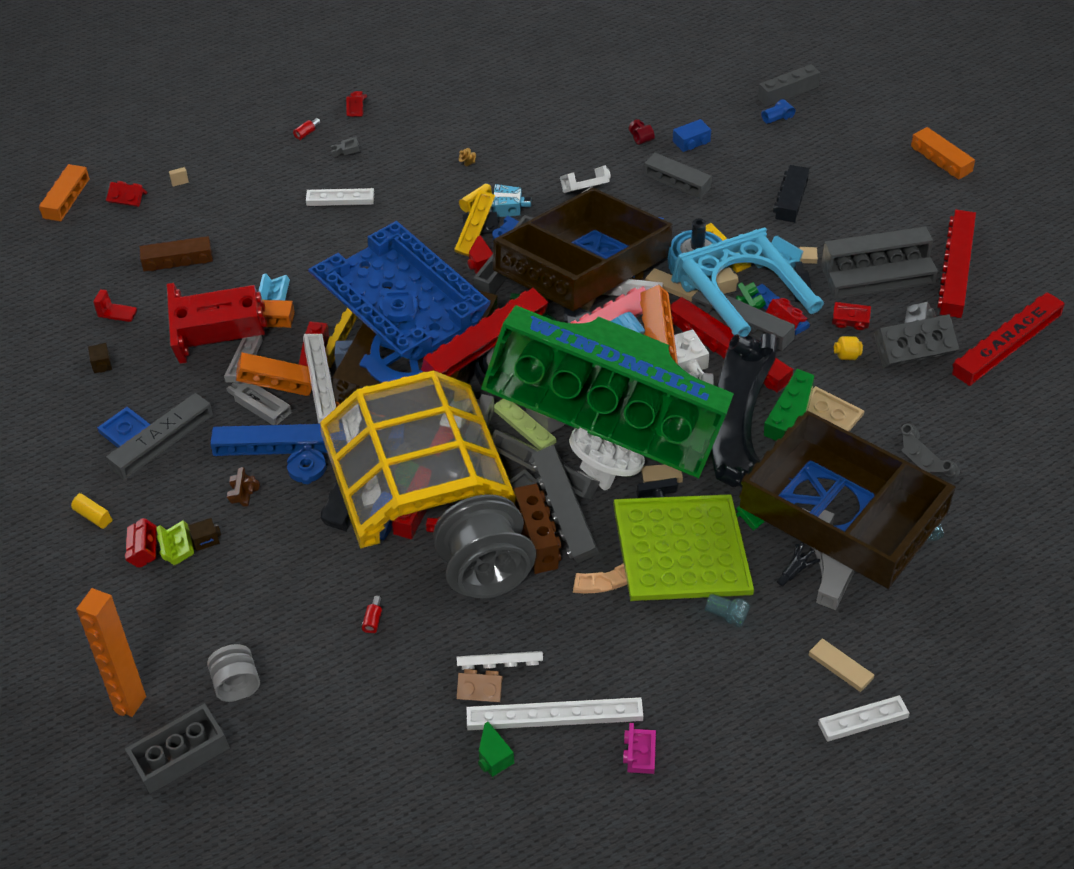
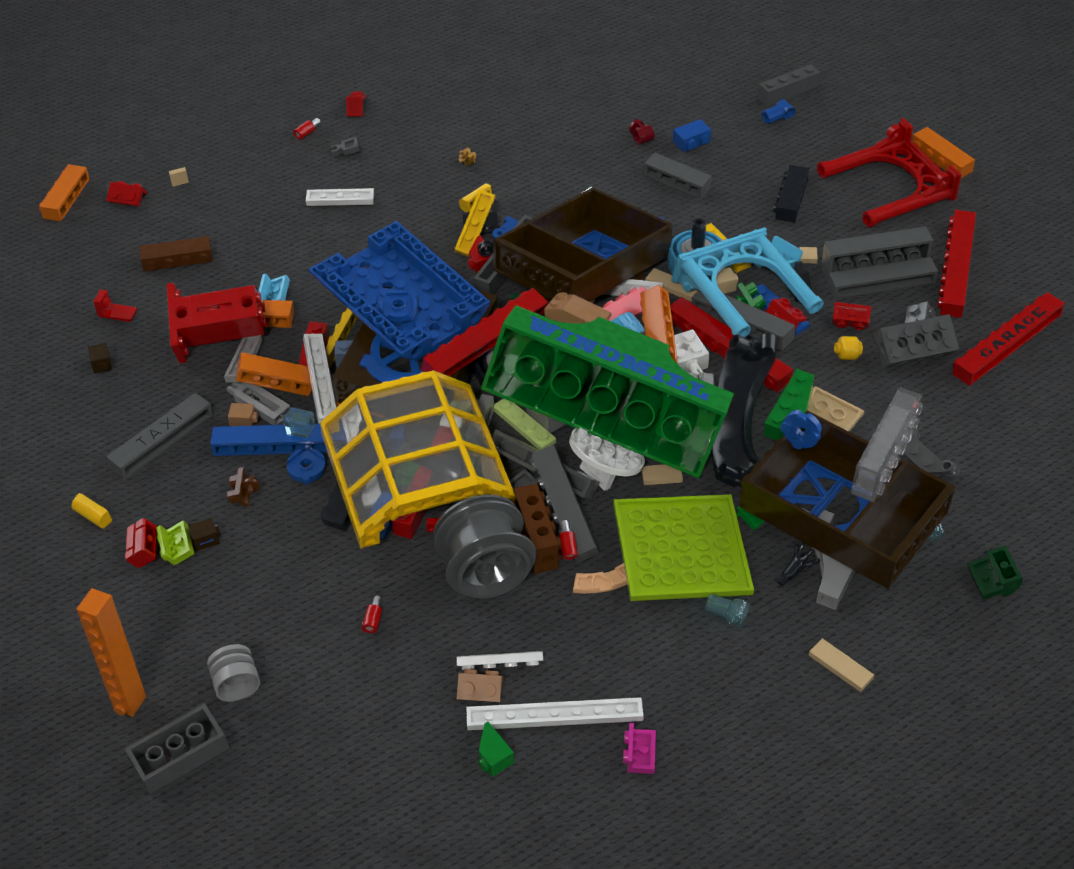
blue plate [97,407,150,448] -> none
medium azure torso [492,184,531,217] -> none
white panel [560,165,611,193] -> none
black tile [636,478,678,498] -> none
white plate [818,695,909,742] -> none
none -> medium nougat brick [228,403,258,426]
none -> clear light blue brick [283,407,315,439]
none -> black plate [477,240,493,257]
none -> medium nougat slope [544,292,612,323]
none -> red piece [559,520,578,560]
none -> blue plate [780,410,822,449]
none -> red arch [817,118,962,228]
none -> clear brick [851,387,924,502]
none -> dark green brick [967,545,1023,600]

